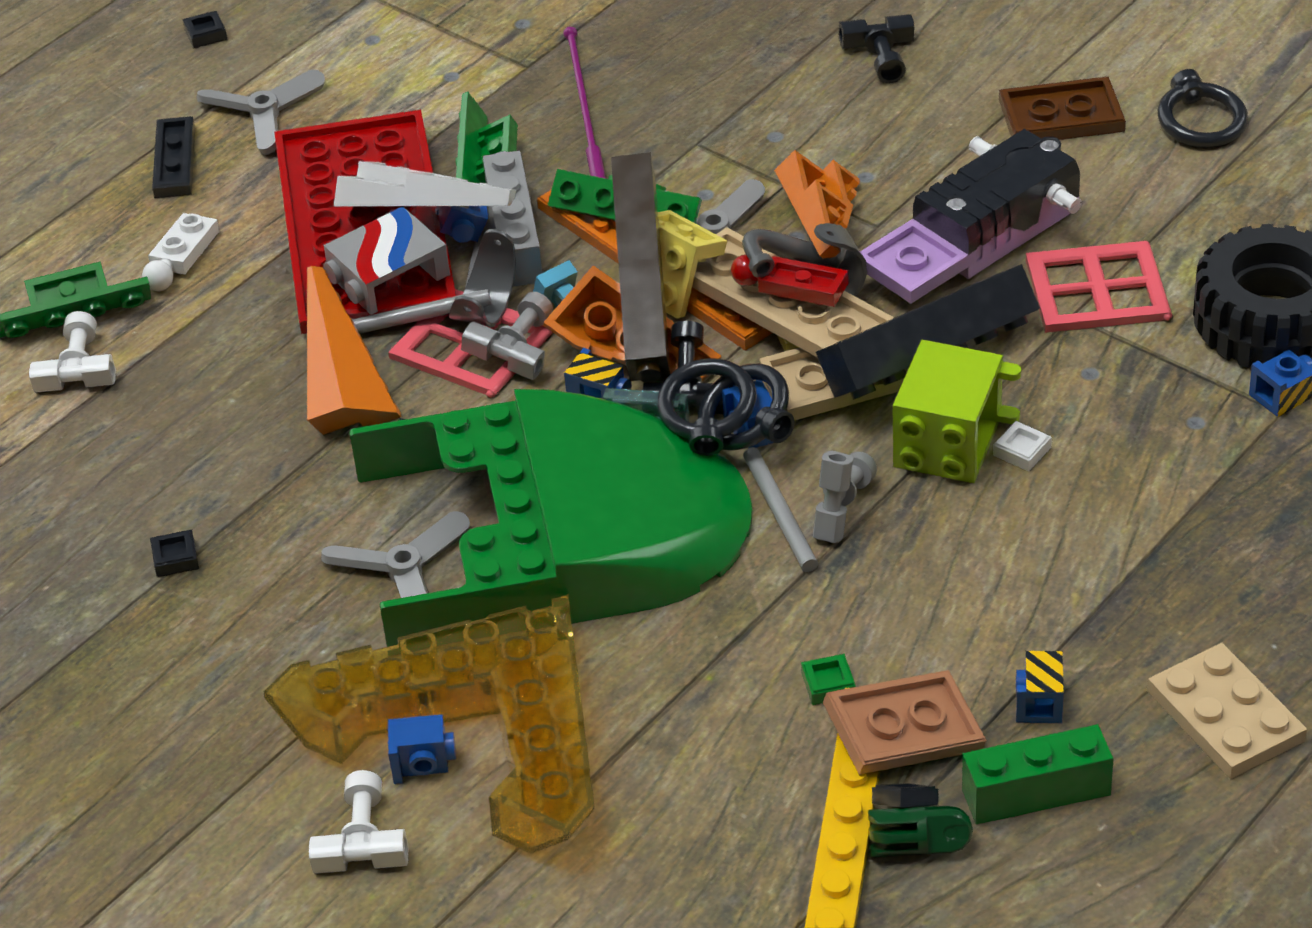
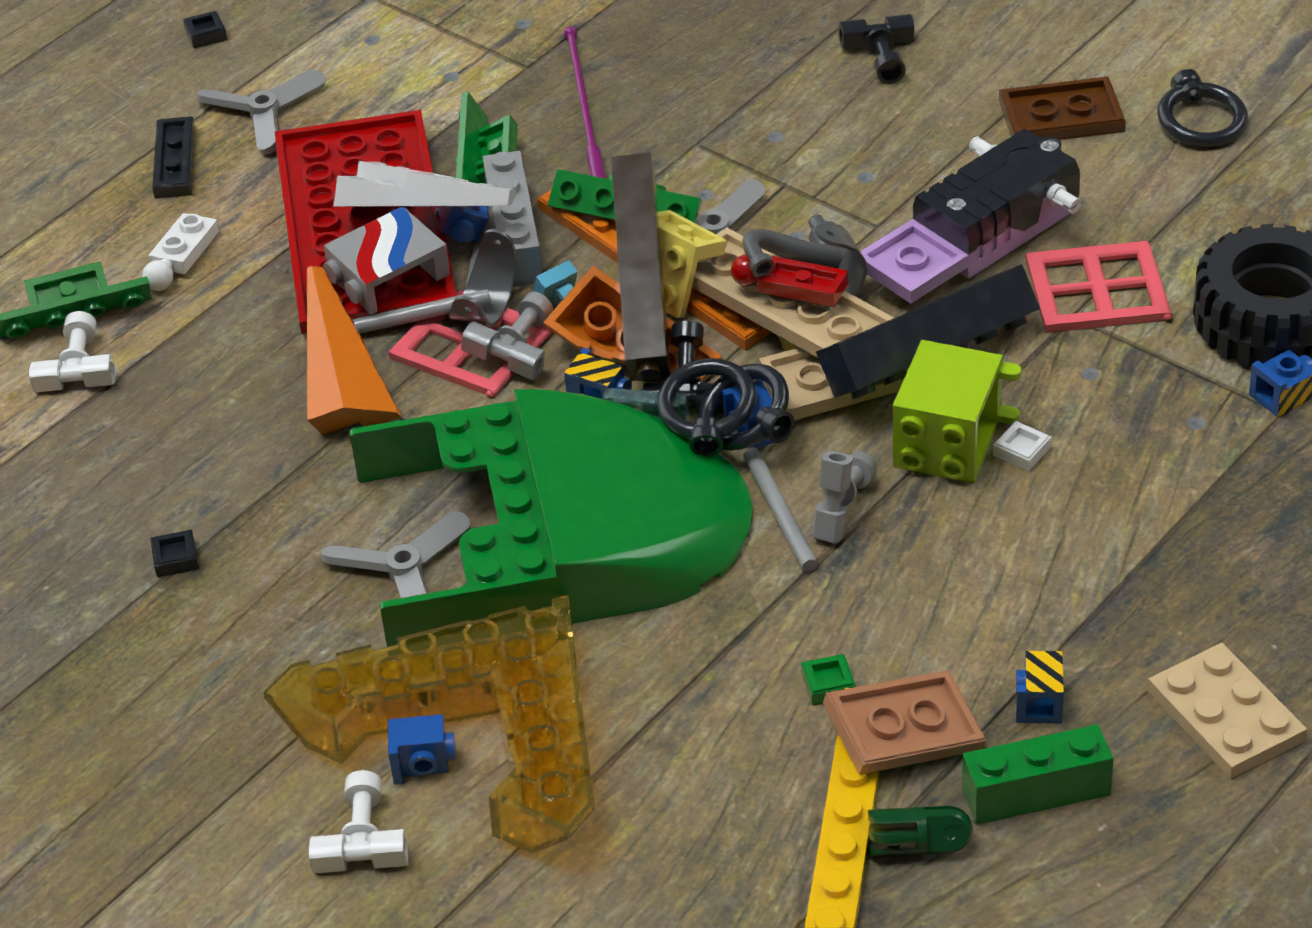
orange wedge [774,150,860,258] -> none
black tile [872,783,939,808] -> none

